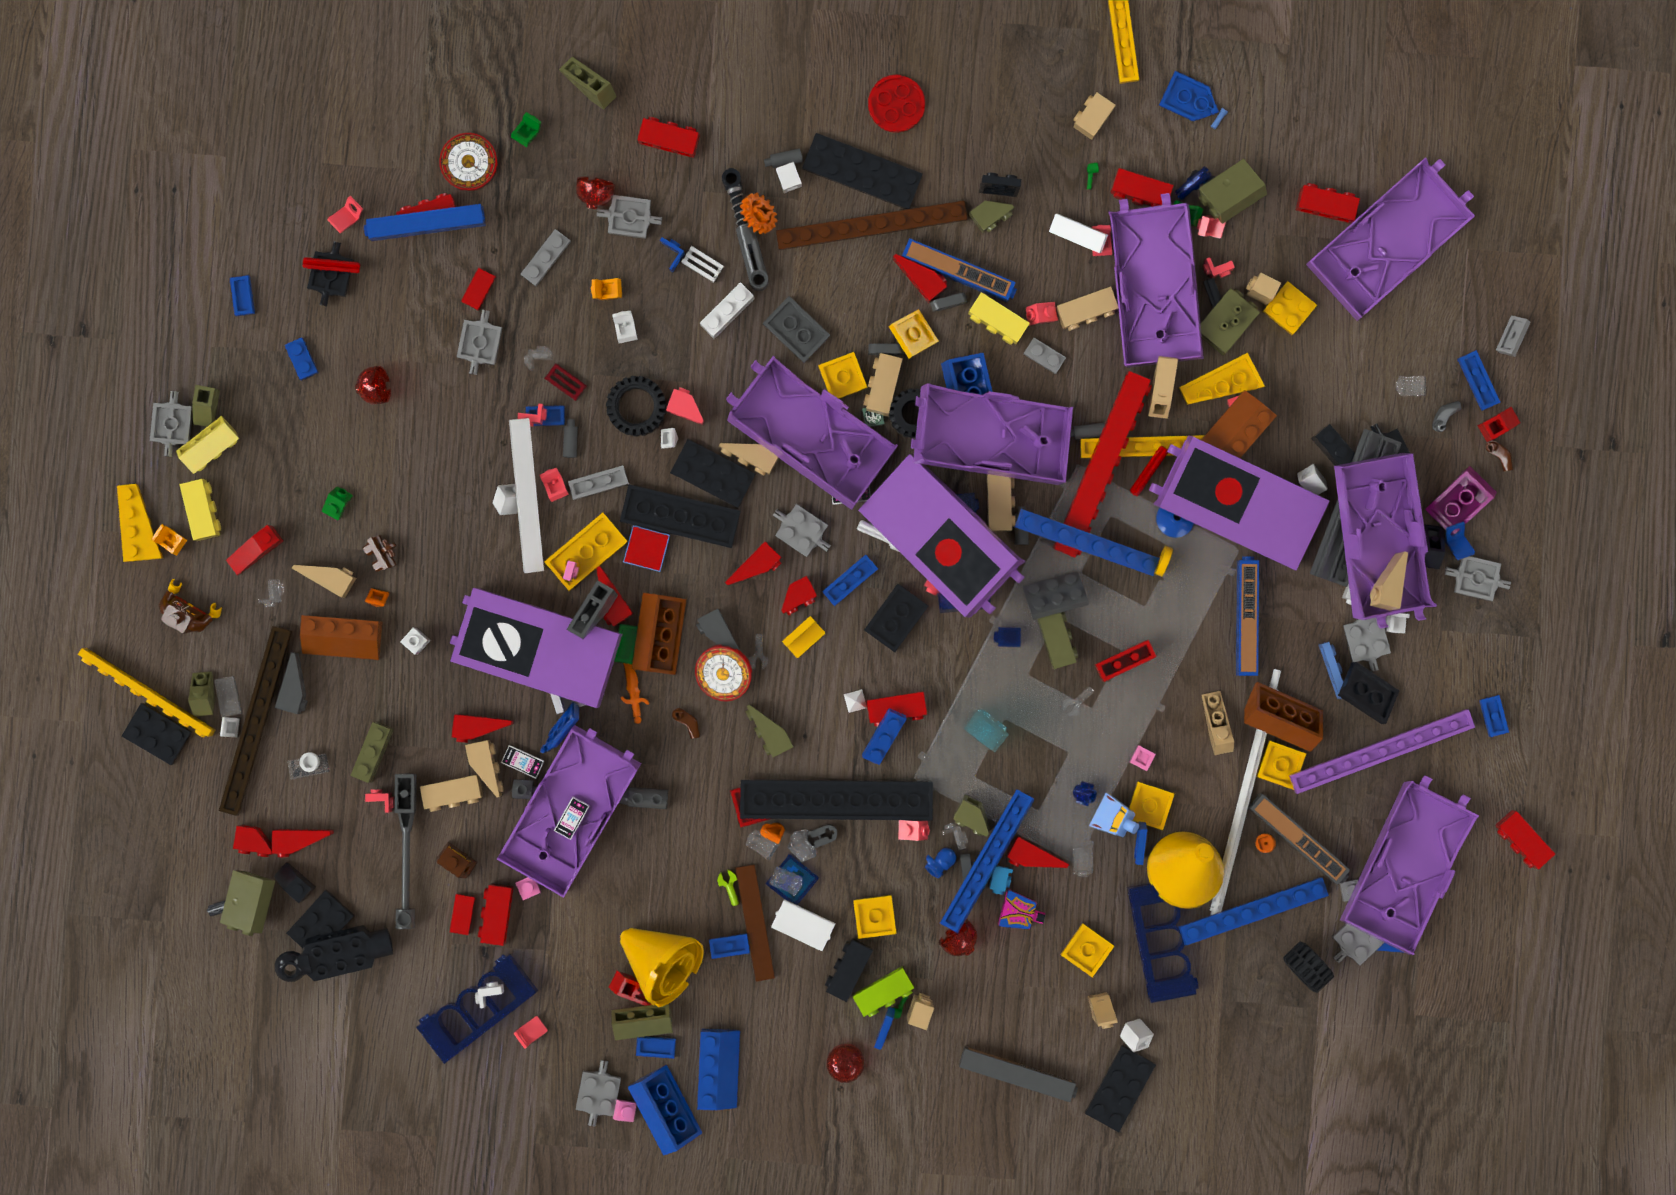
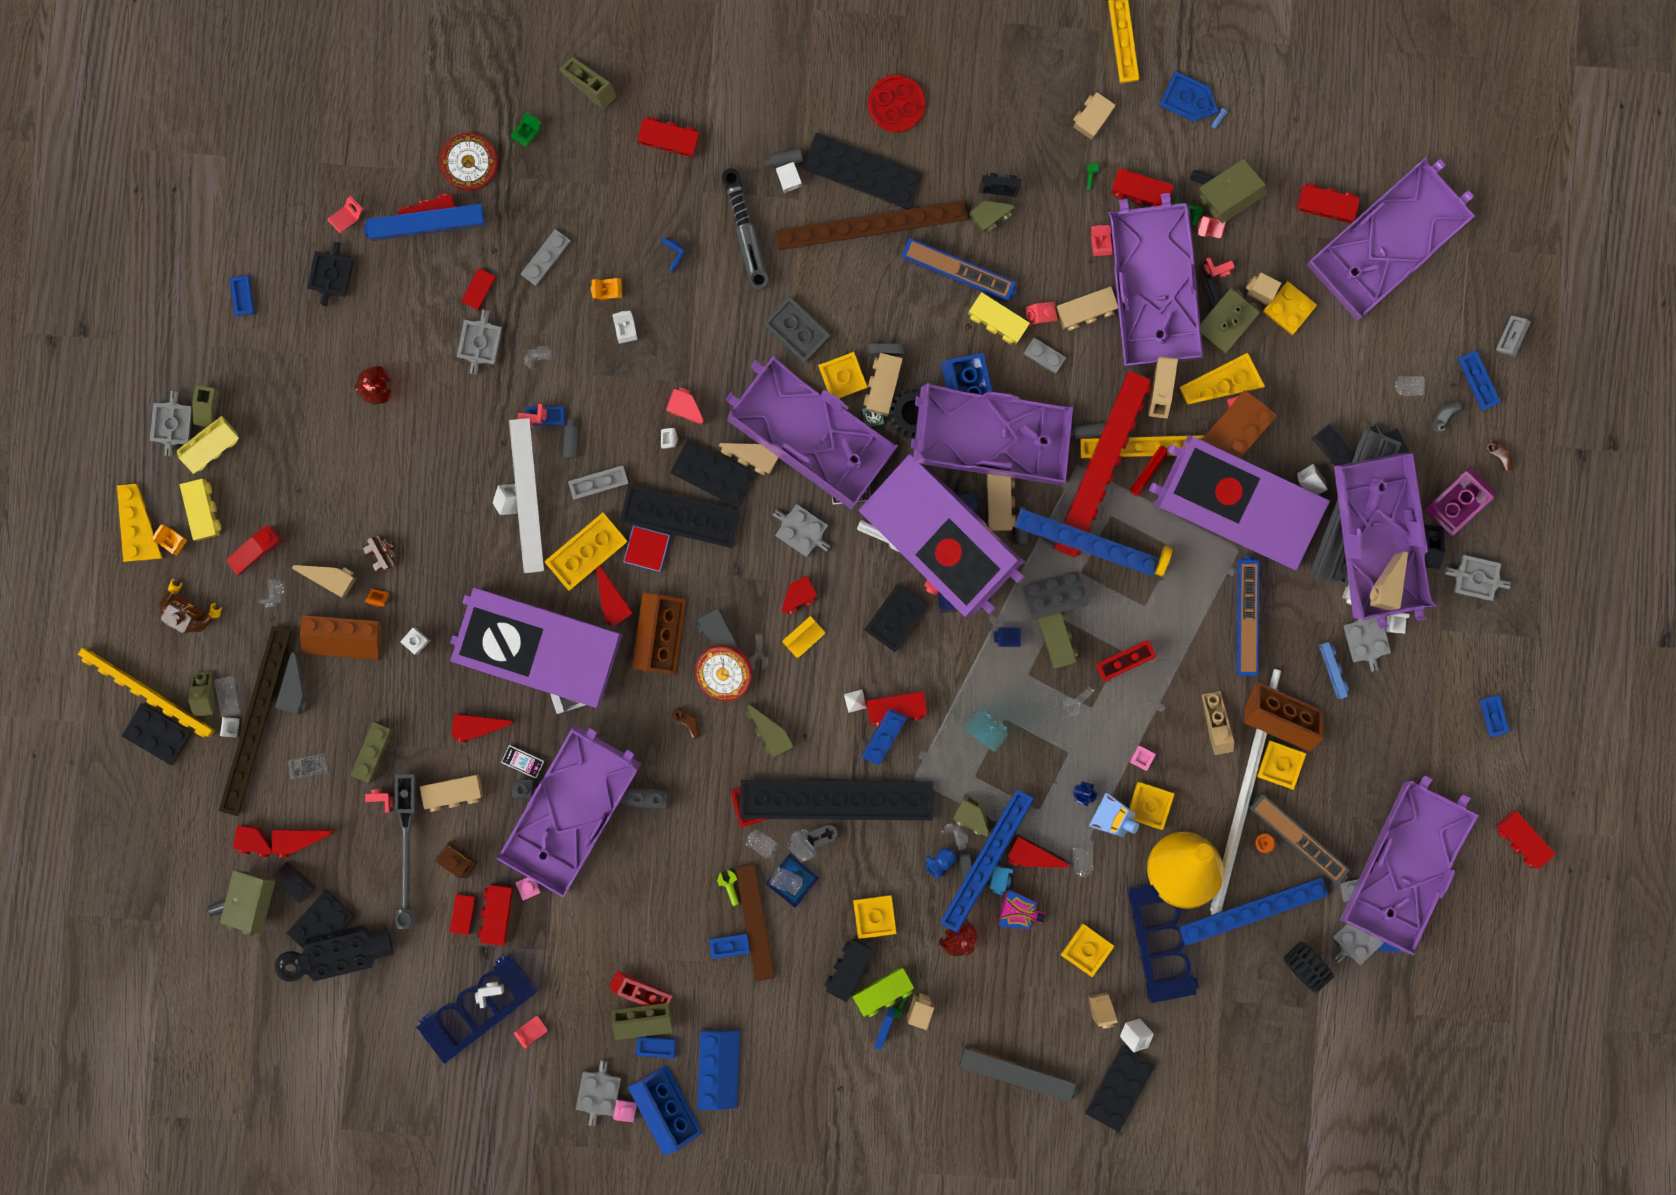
blue plate [284,337,319,381] -> none
white tile [300,752,320,772] -> none
red axle [302,257,360,273] -> none
green bracket [321,487,353,521] -> none
tan slope [465,740,504,797] -> none
coral bracket [539,468,569,502] -> none
blue tile [540,702,579,754] -> none
dark red tile [544,363,587,401] -> none
tile [554,796,590,840] -> none
bright pink plate [563,560,579,581] -> none
dark grey slope [566,580,618,639] -> none
clear red cylinder [576,176,615,209] -> none
light grey plate [597,195,662,239] -> none
black tyre [606,376,666,437] -> none
green tile [614,624,638,665] -> none
yellow cone [620,928,704,1007] -> none
orange piece [621,663,649,724] -> none
white tile [681,246,724,283] -> none
white brick [700,282,755,339] -> none
red slope [725,542,782,586] -> none
orange gear [740,193,778,234] -> none
orange tile [760,823,785,844] -> none
white piece [771,899,836,951] -> none
blue plate [822,554,878,606] -> none
clear red cylinder [826,1044,865,1083] -> none
yellow plate [888,309,939,359] -> none
red slope [893,254,947,303] -> none
coral bracket [898,820,930,841] -> none
dark grey beam [930,293,967,312] -> none
white tile [1049,214,1108,253] -> none
blue tile [1134,822,1147,865] -> none
blue dish [1156,508,1194,538] -> none
clear blue pin [1175,166,1212,200] -> none
medium lavender plate [1289,709,1475,794] -> none
black plate [1338,662,1399,724] -> none
blue bracket [1445,522,1475,560] -> none
red slope [1477,407,1521,442] -> none

